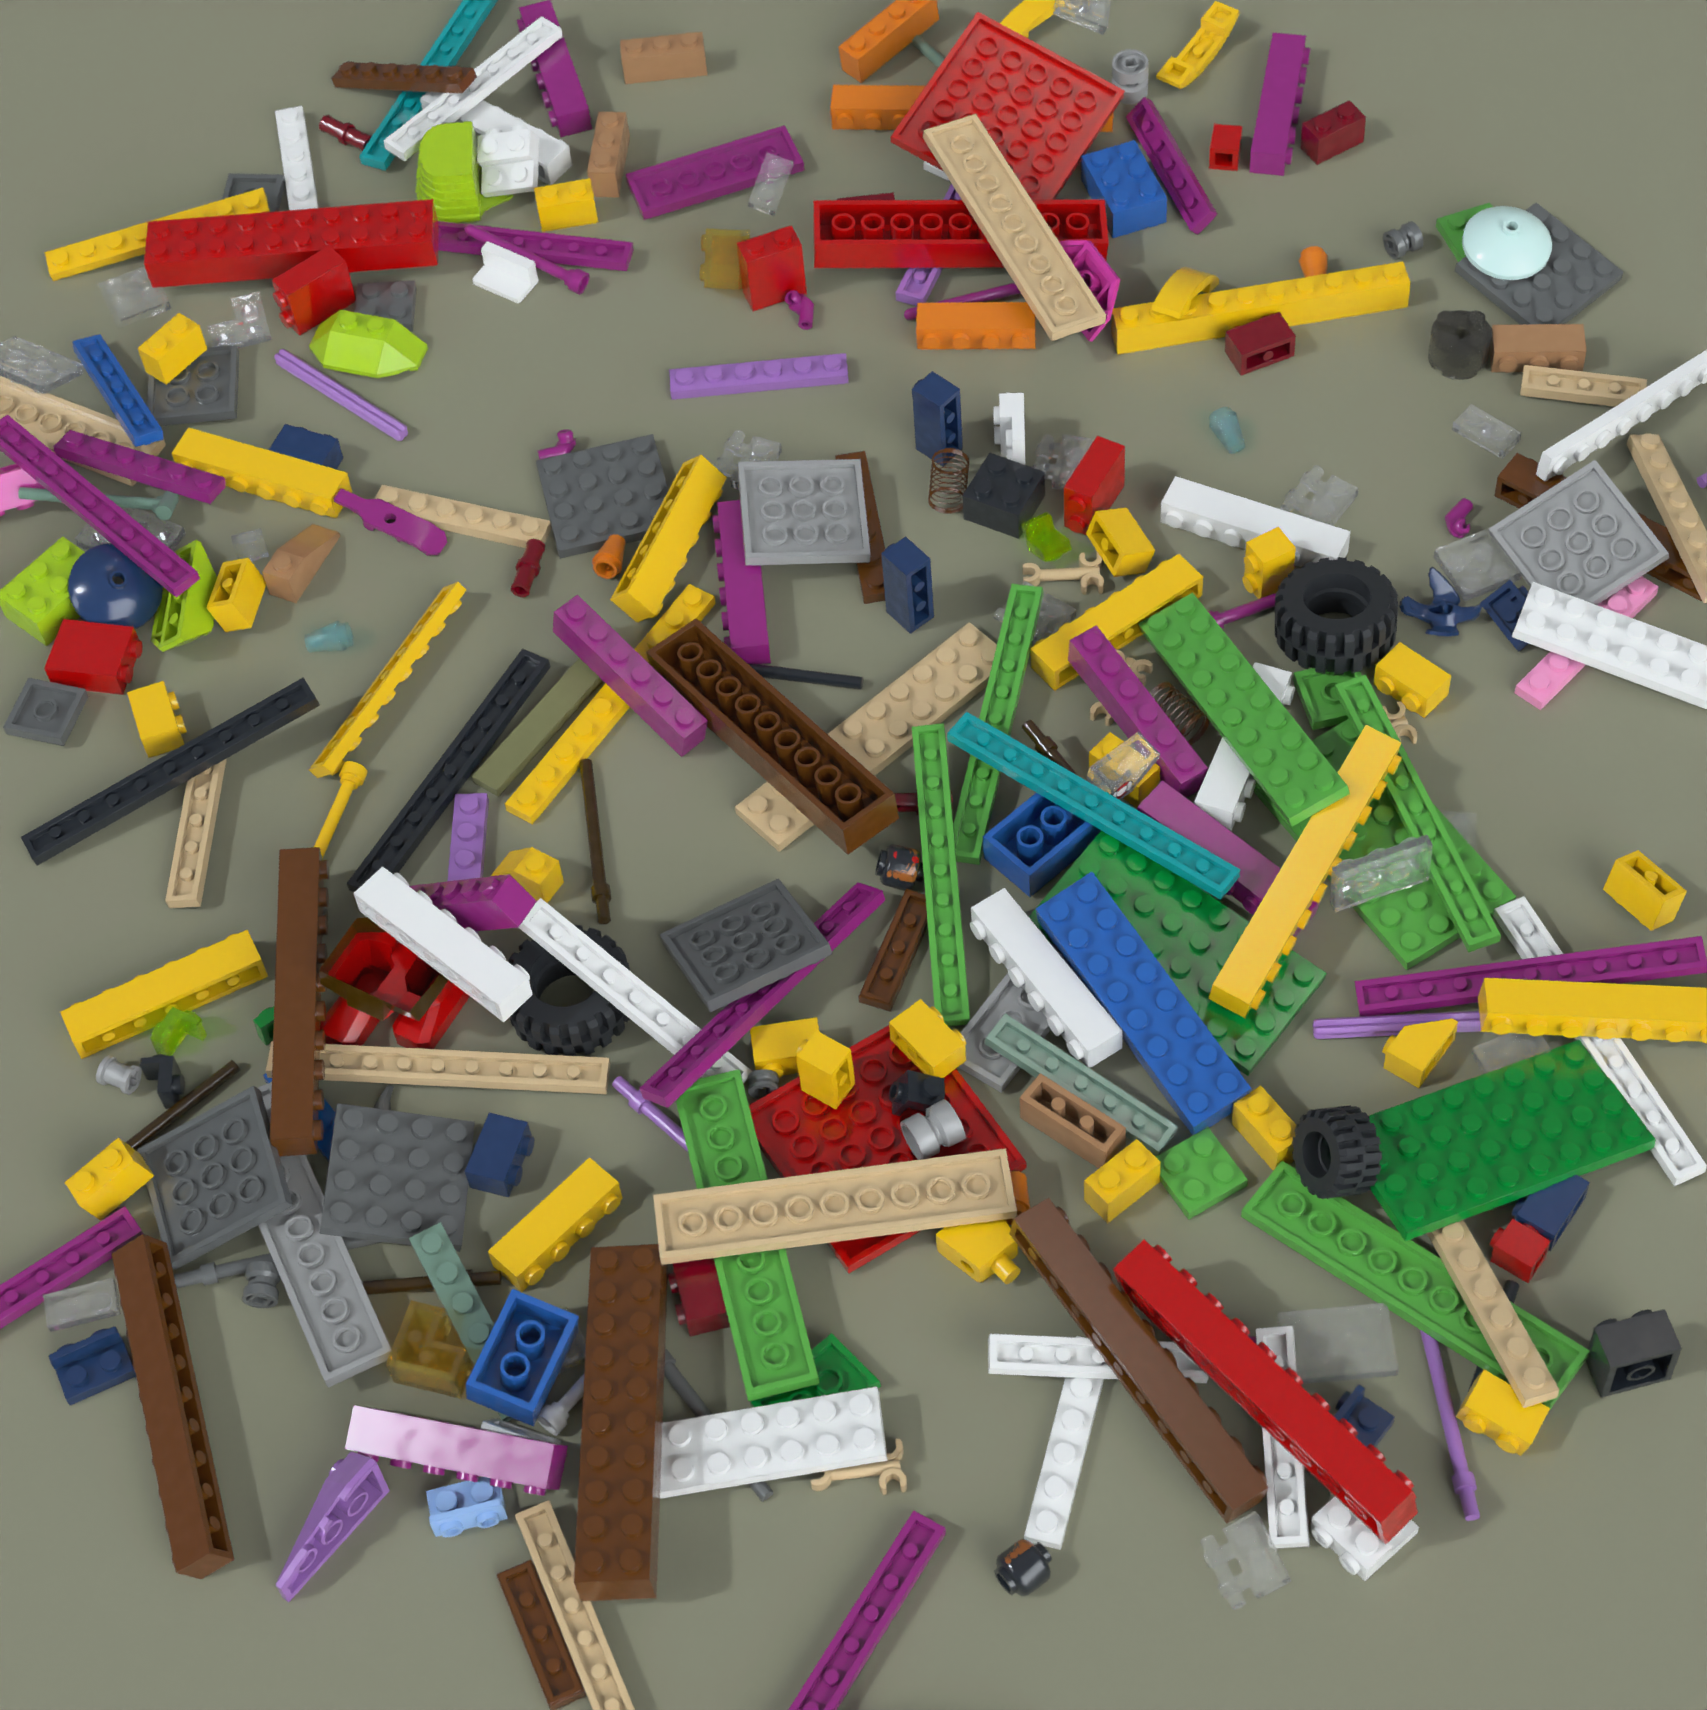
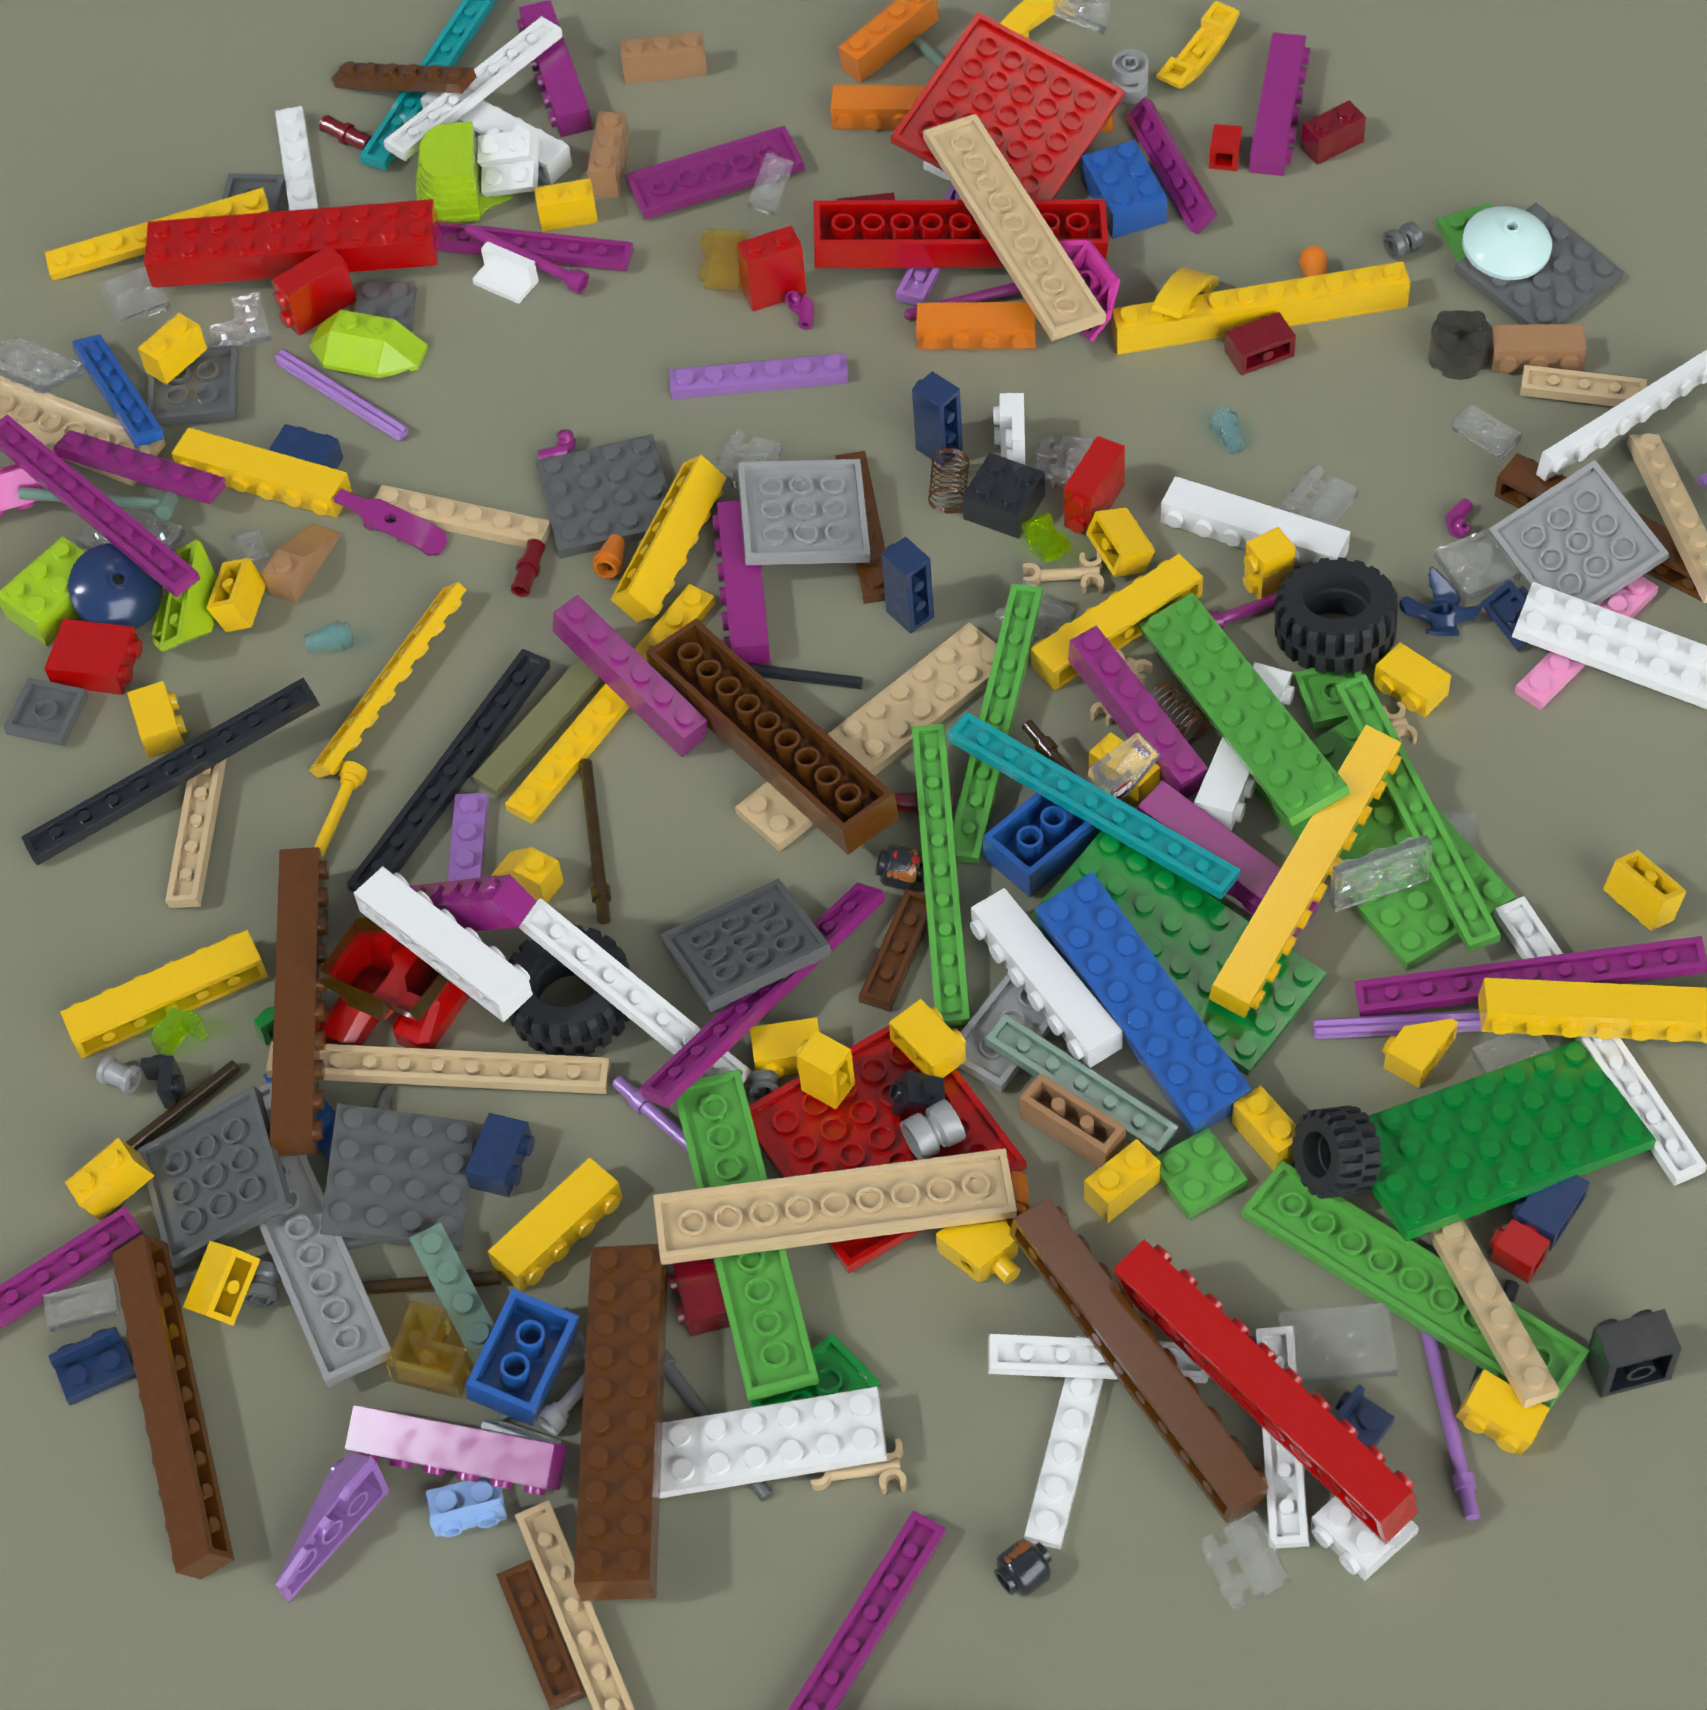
none -> yellow brick [183,1241,260,1326]

